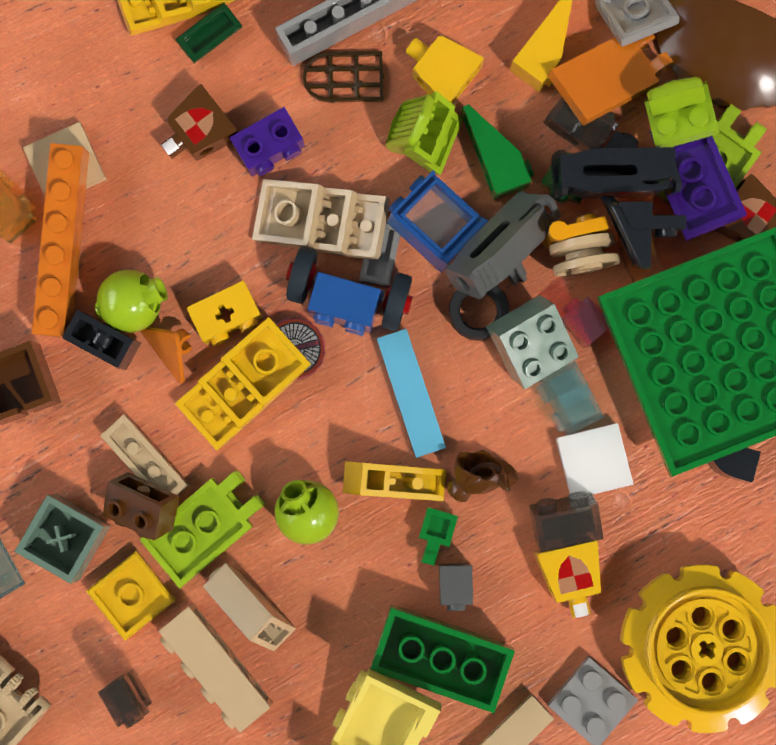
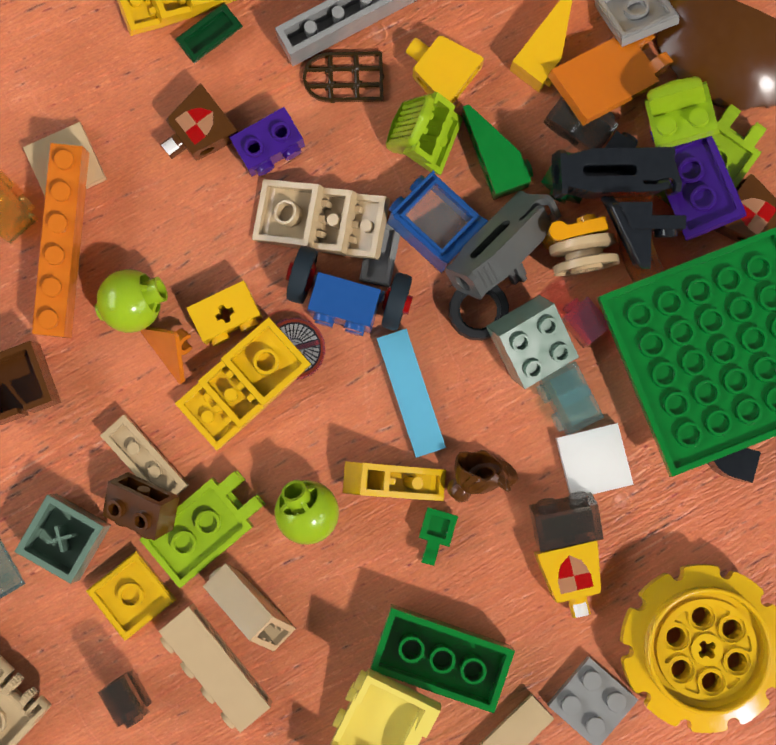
black brick [62,310,141,370] -> none
dark grey brick [439,563,473,611] -> none

